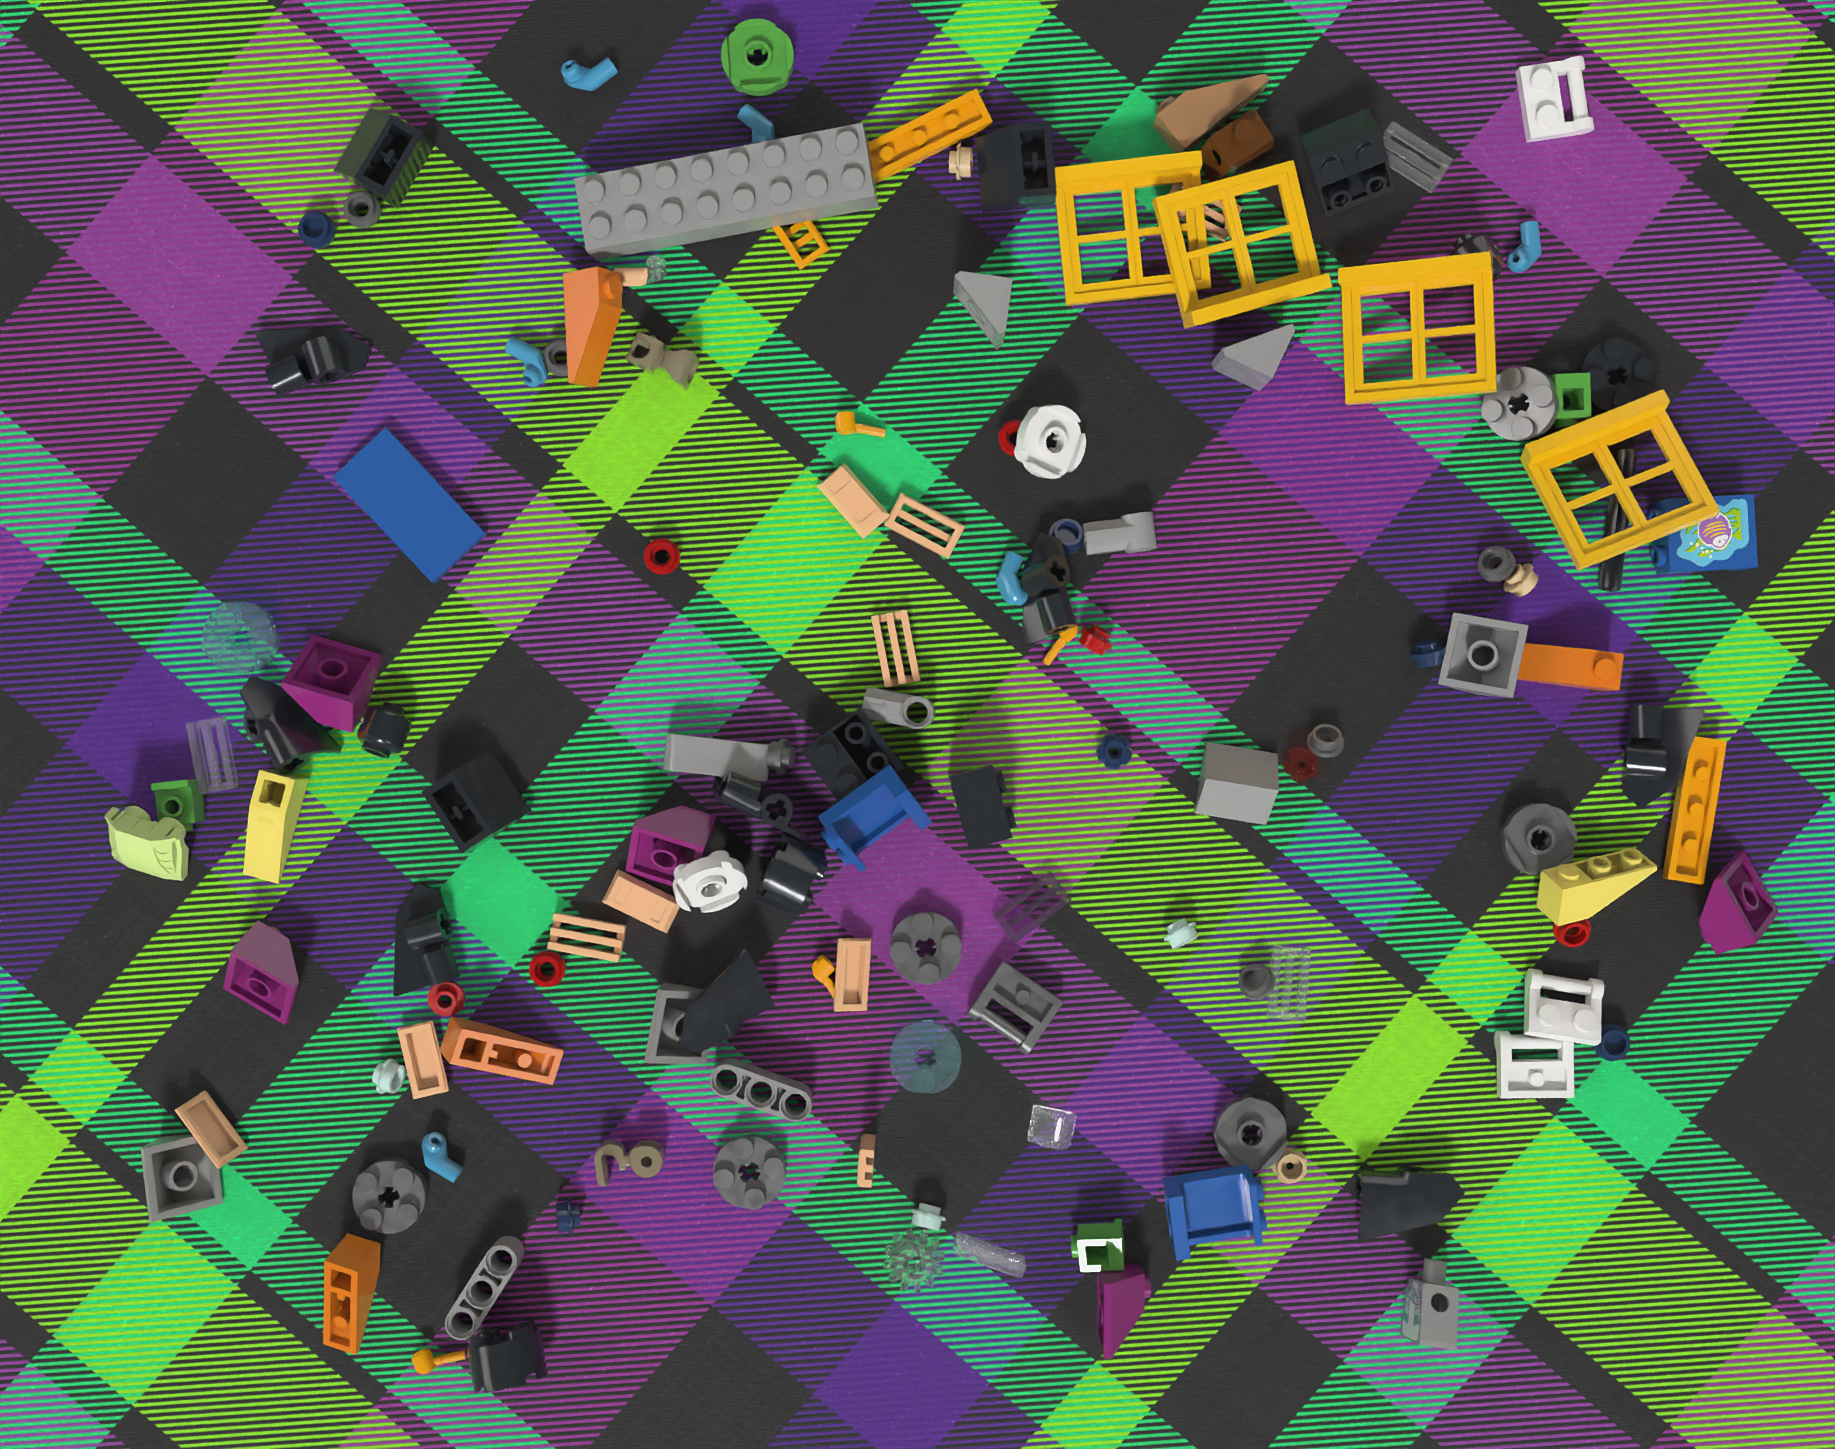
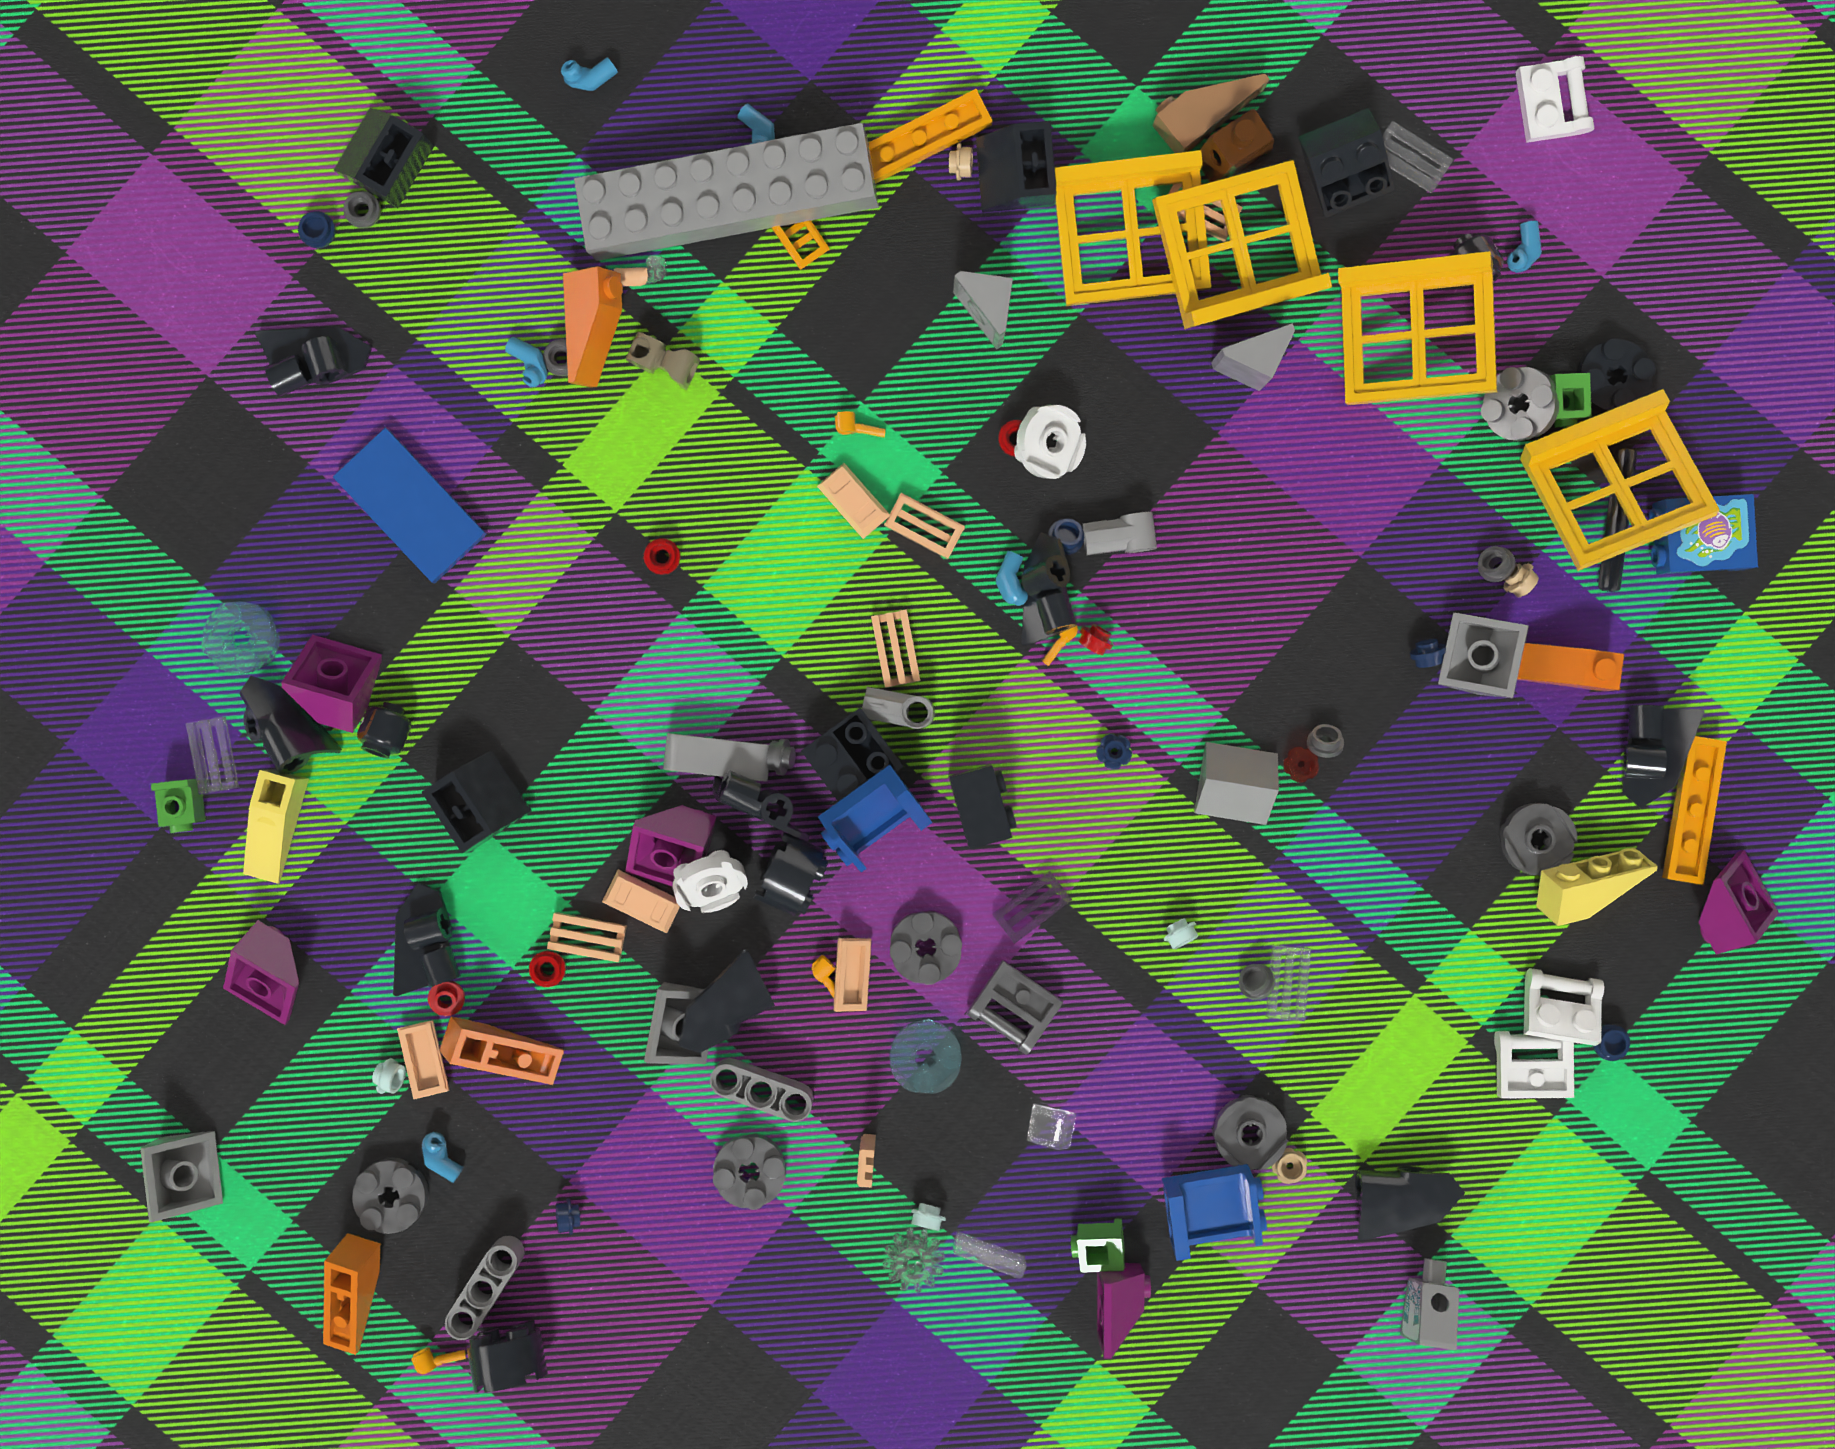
yellowish green slope [105,806,189,881] -> none
light nougat tile [175,1090,248,1169] -> none
dark tan leg [594,1139,666,1187] -> none
bright green plate [721,19,794,96] -> none
red plate [1552,919,1591,947] -> none

